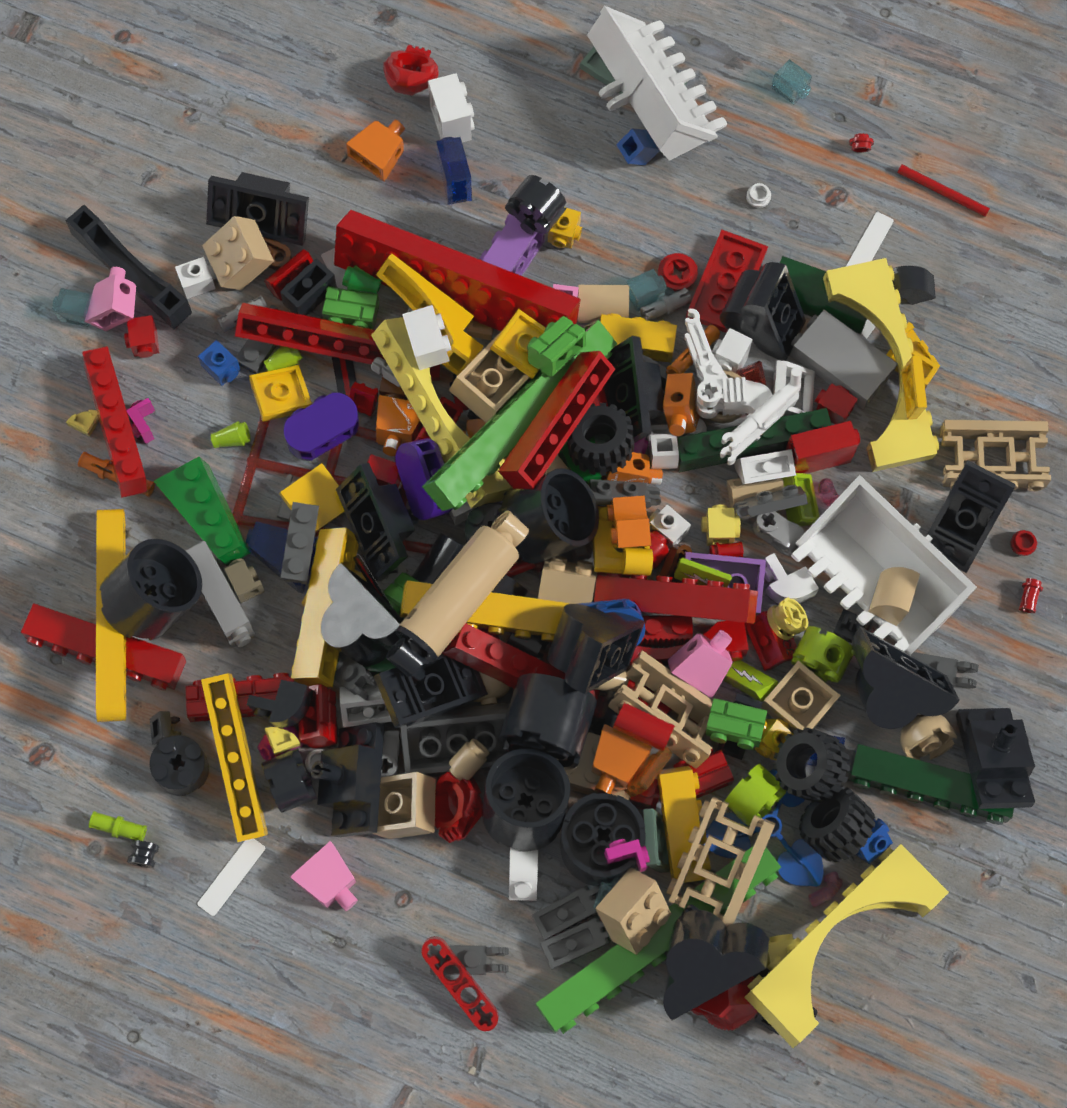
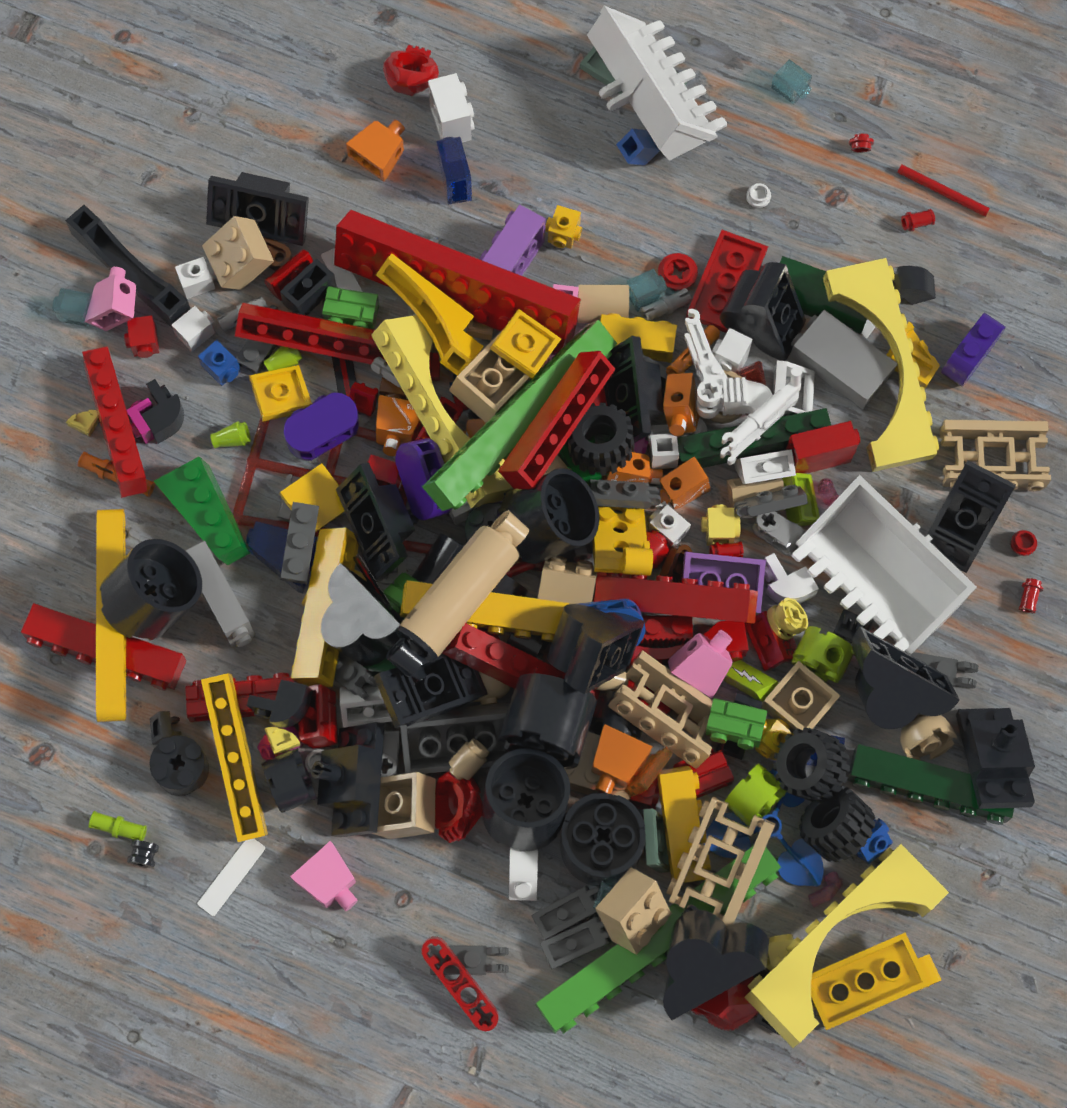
dark tan brick [225,558,265,603] -> none
green cone [342,266,382,294] -> none
white brick [402,305,452,370] -> none
black brick [505,175,567,234] -> none
bright green brick [527,316,586,377] -> none
dark pink bracket [604,839,650,872] -> none
orange brick [607,496,651,548] -> none
red brick [613,702,675,752] -> none
lime slope [674,558,732,588] -> none
red brick [815,383,858,424] -> none
white sticker [846,212,894,266] -> none
tan brick [868,567,920,626] -> none
yellow tile [901,356,927,420] -> none
none -> black brick [141,379,184,444]
none -> white brick [172,306,215,352]
none -> orange torso [655,456,711,509]
none -> yellow hinge [811,932,942,1030]
none -> red pin [901,209,935,232]
none -> dark purple brick [941,312,1006,387]

